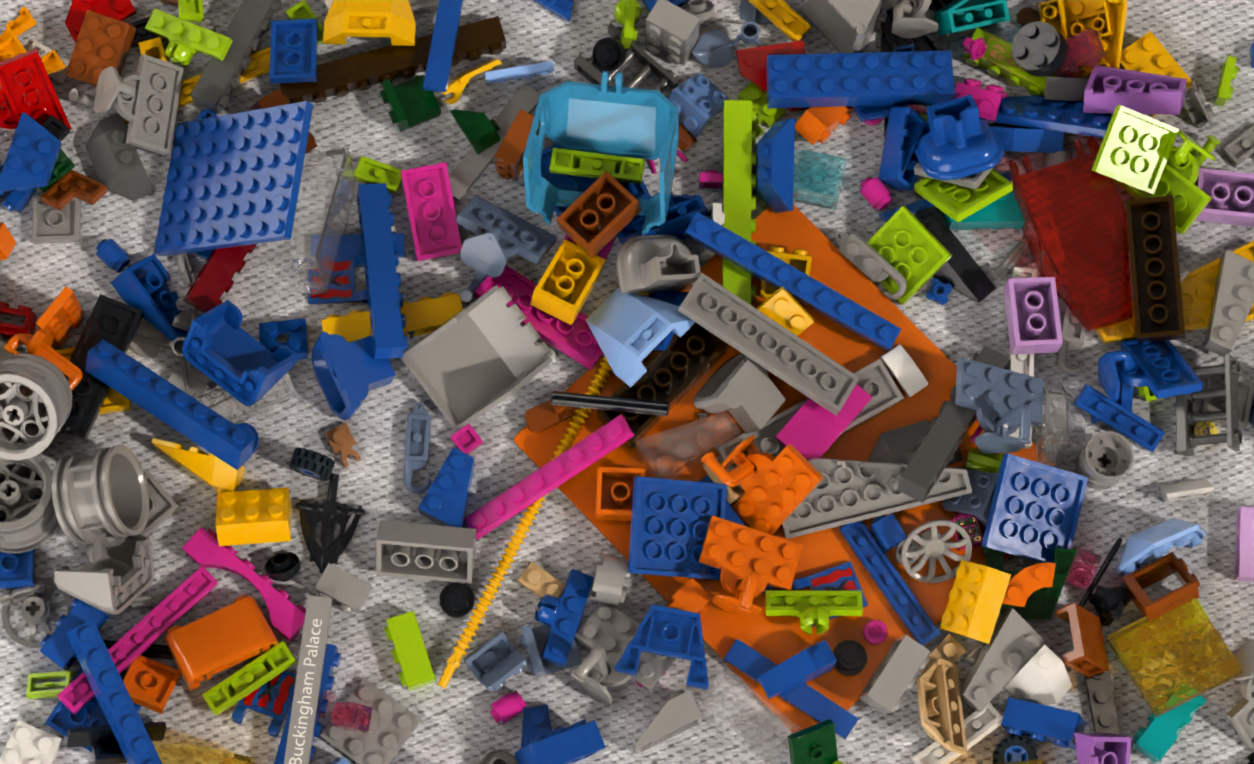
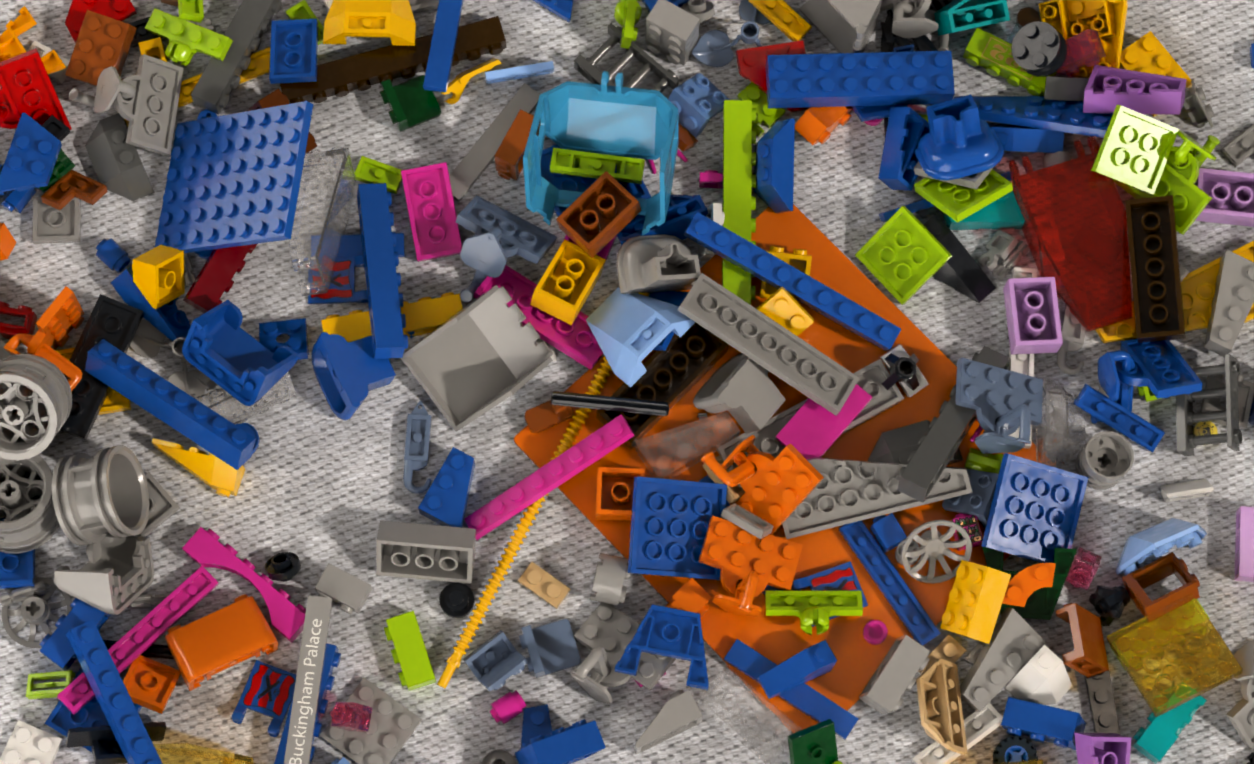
light grey tile [172,308,197,332] -> none
lime hinge [202,641,297,716] -> none
yellow brick [215,487,292,546] -> none
black wheel [289,447,335,481] -> none
black bar [295,473,365,574] -> none
medium nougat plate [325,423,361,468] -> none
dark green slope [450,109,501,154] -> none
dark pink plate [450,424,483,454] -> none
blue plate [535,569,594,667] -> none
black plate [592,37,626,72] -> none
clear light blue brick [793,149,847,210] -> none
black plate [833,640,867,676] -> none
light grey plate [835,231,907,299] -> none
dark pink brick [860,177,893,211] -> none
blue plate [926,278,953,305] -> none
dark pink bracket [953,78,1008,121] -> none
dark pink plate [962,37,986,61] -> none
black piece [1079,538,1122,607] -> none
lime plate [1214,55,1239,106] -> none
none -> yellow slope [132,245,185,309]
none -> light grey tile [721,503,774,539]
none -> black rock [882,353,919,391]
none -> light grey plate [978,229,1019,271]

